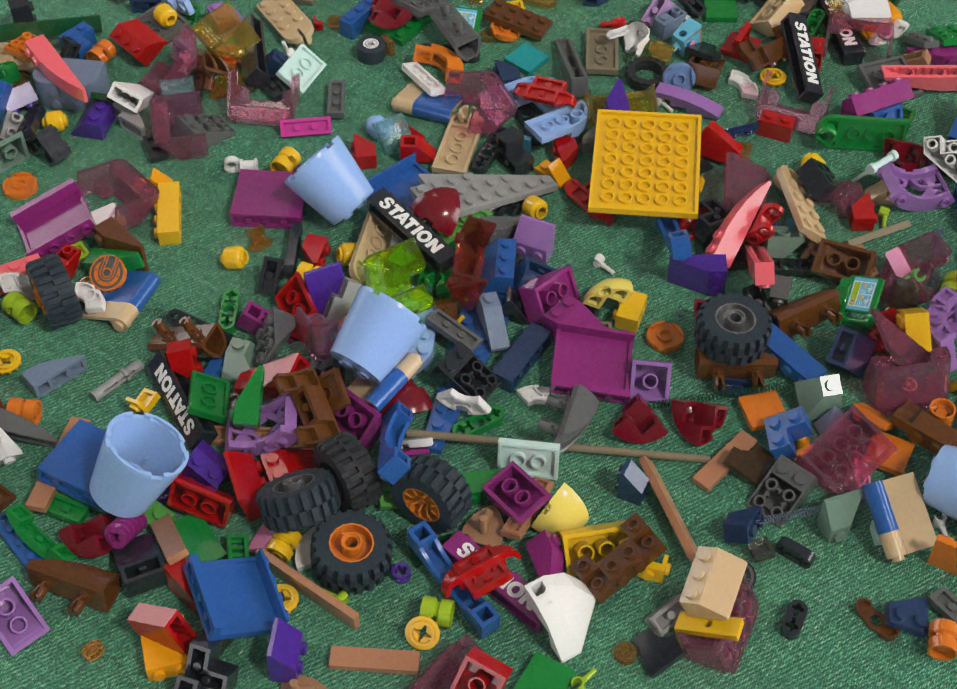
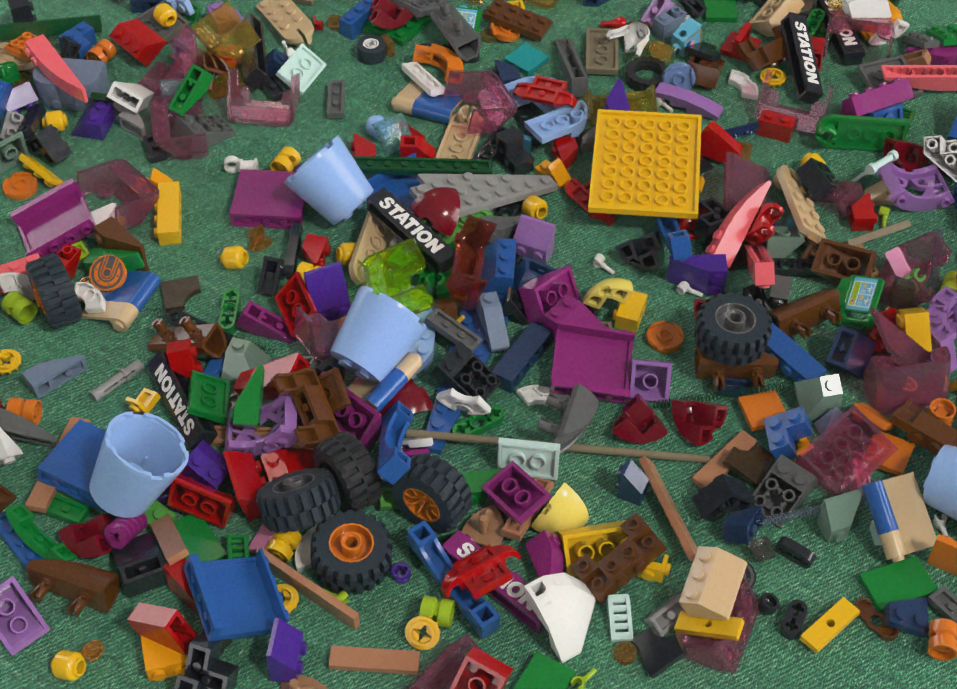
dark grey slope [256,308,295,366] -> none
dark pink plate [280,116,332,138] -> none
light grey slope [319,276,363,333] -> none
none -> yellow tile [19,153,64,187]
none -> yellow head [51,650,86,681]
none -> dark brown tile [161,275,201,313]
none -> green slope [168,64,214,116]
none -> dark green tile [353,156,493,175]
none -> light aqua slope [607,594,634,642]
none -> black brick [615,231,665,270]
none -> white hand [676,281,703,297]
none -> black brick [692,474,756,522]
none -> black tile [757,592,780,615]
none -> yellow tile [800,597,860,654]
none -> green tile [858,556,938,612]

